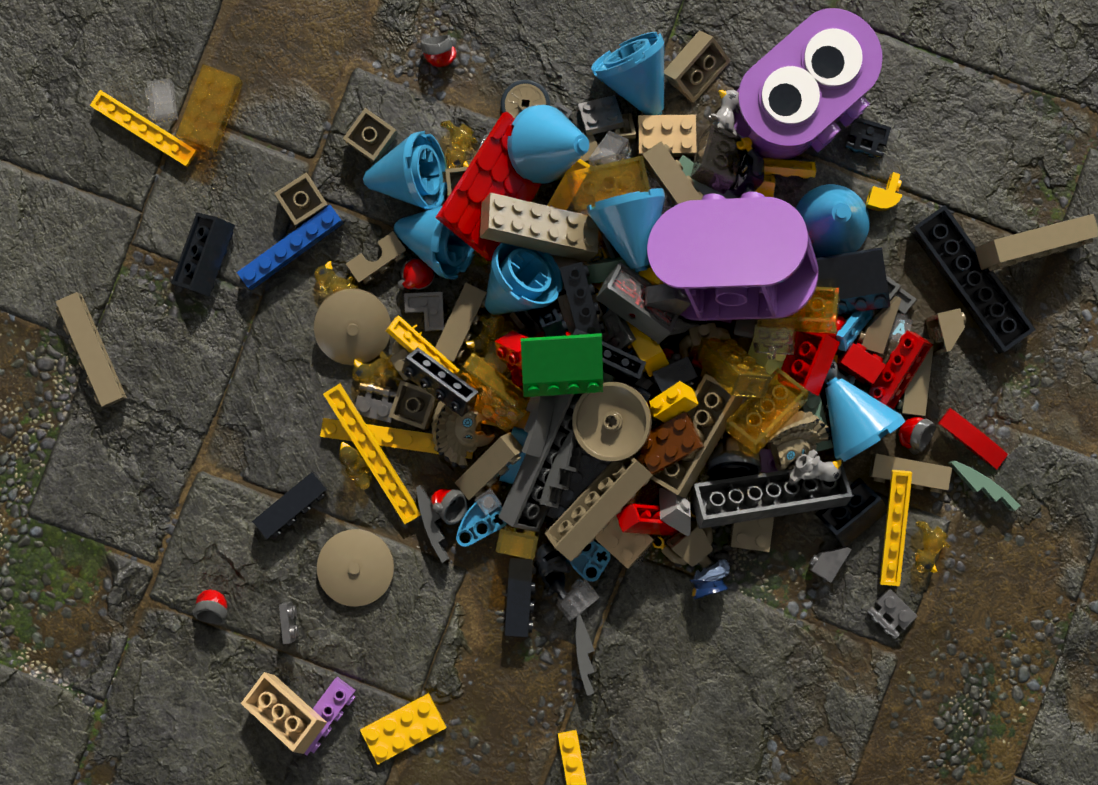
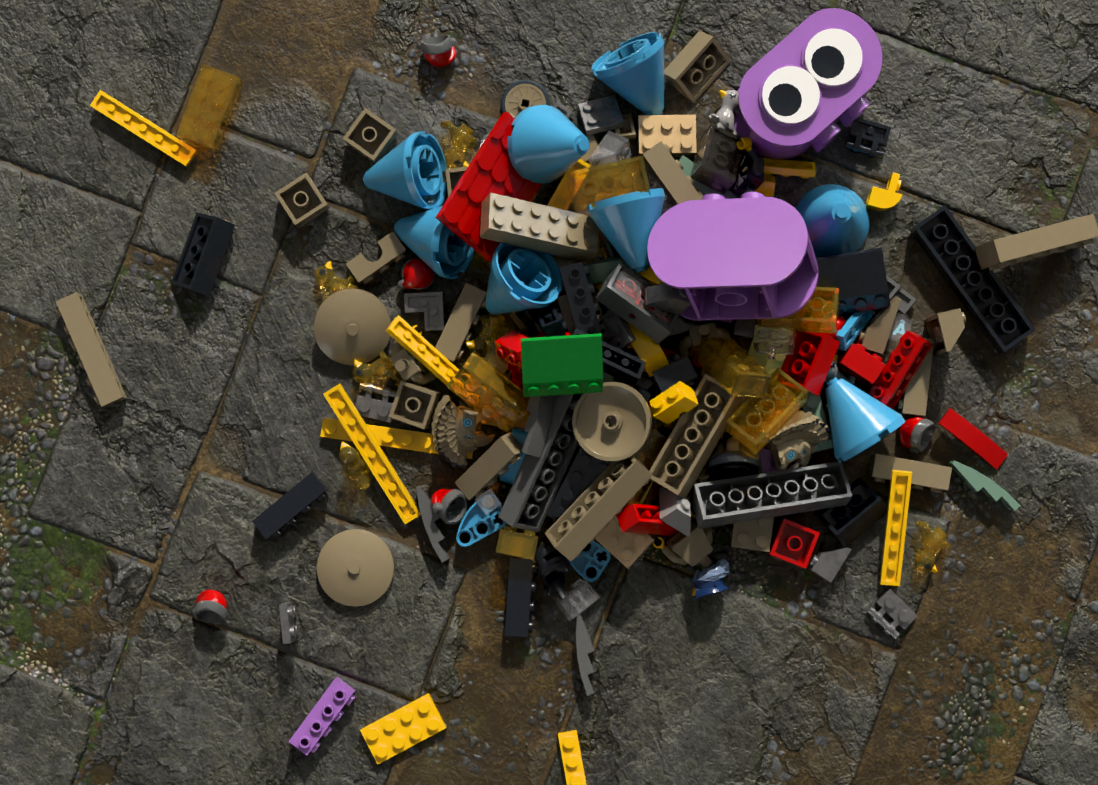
clear brick [145,78,178,123] -> none
blue brick [237,205,344,290] -> none
tan brick [241,672,327,754] -> none
black brick [402,347,478,417] -> none
dark grey slope [540,430,583,508] -> none
reddish brown plate [640,412,704,475] -> none
light grey animal [789,450,842,485] -> none
none -> red brick [767,518,820,569]

